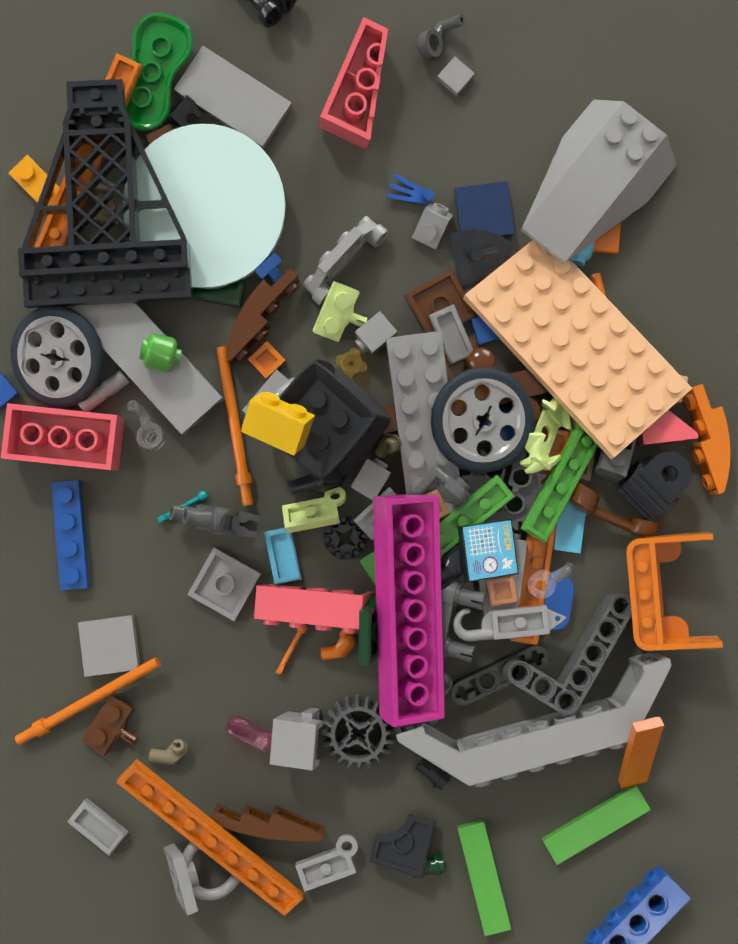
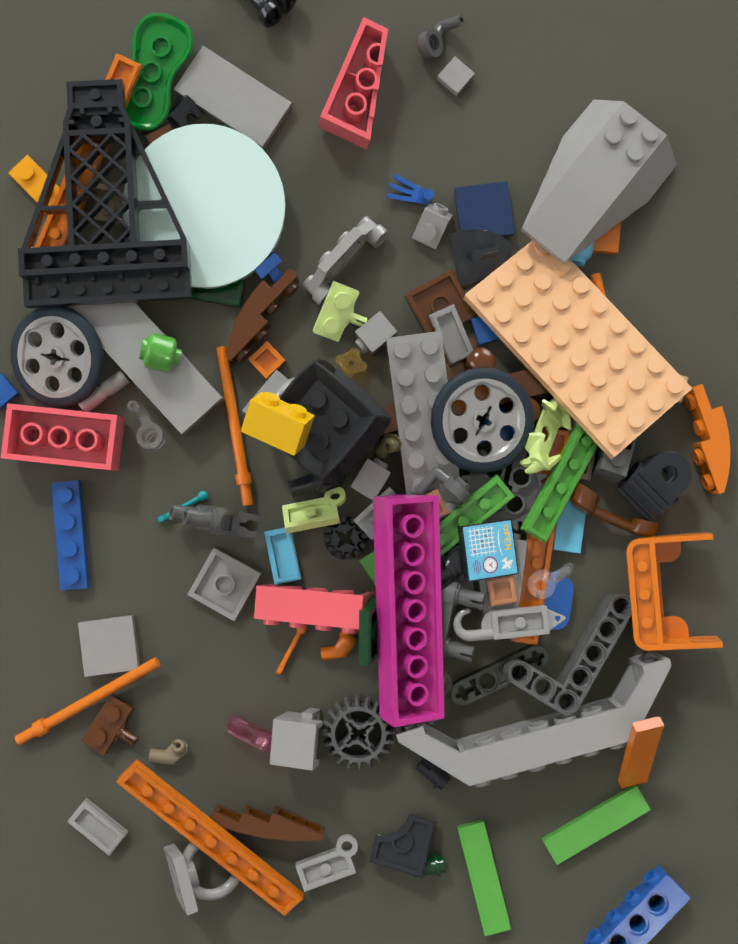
coral slope [636,410,698,446] -> none

